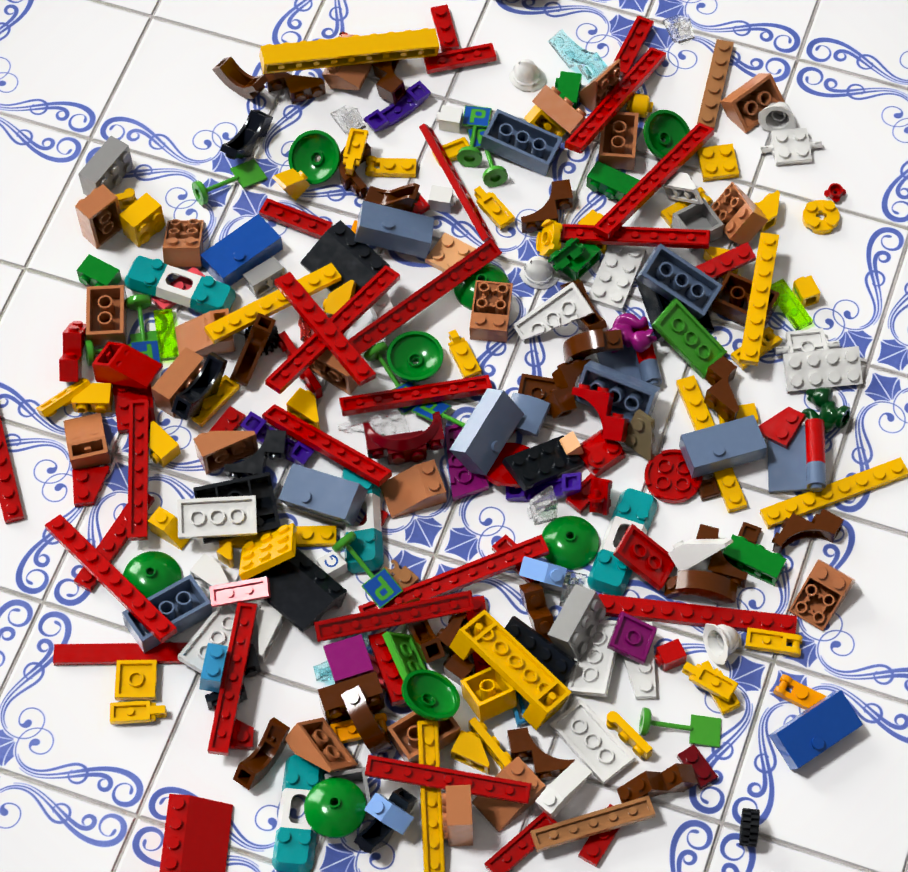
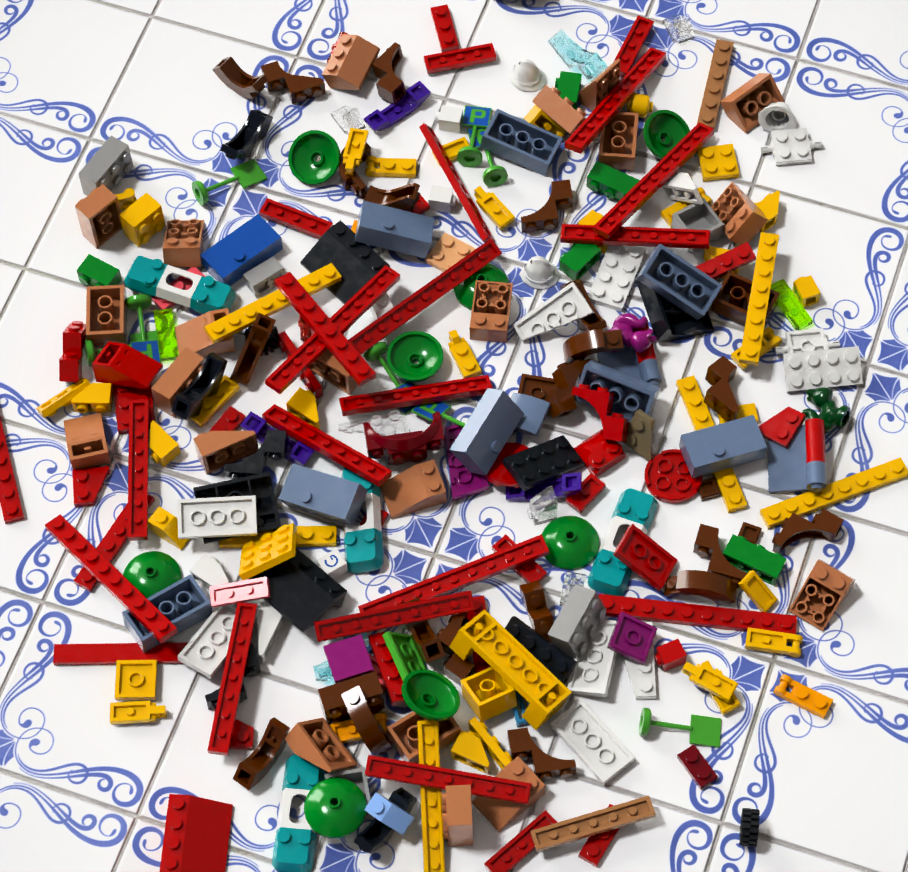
dark azure brick [199,643,228,693] -> none
yellow slope [216,541,234,568] -> none
yellow brick [259,28,439,74] -> none
yellow slope [272,168,310,201] -> none
yellow slope [323,280,357,316] -> none
piece [332,531,403,609] -> none
medium nougat plate [384,559,419,589] -> none
light blue slope [519,556,567,587] -> none
white slope [535,759,593,819] -> none
yellow plate [536,219,562,257] -> none
green hinge [548,237,586,272] -> none
light nougat slope [559,431,584,455] -> none
red hips [587,477,612,515] -> none
yellow plate [606,711,653,760] -> none
reddish brown arch [617,763,698,803] -> none
bright green plate [651,298,727,379] -> none
white slope [668,539,733,571] -> none
white piece [703,623,740,665] -> none
blue brick [769,690,863,770] -> none
yellow plate [802,200,840,235] -> none
red plate [824,183,846,202] -> none
none -> yellow tile [738,570,778,612]

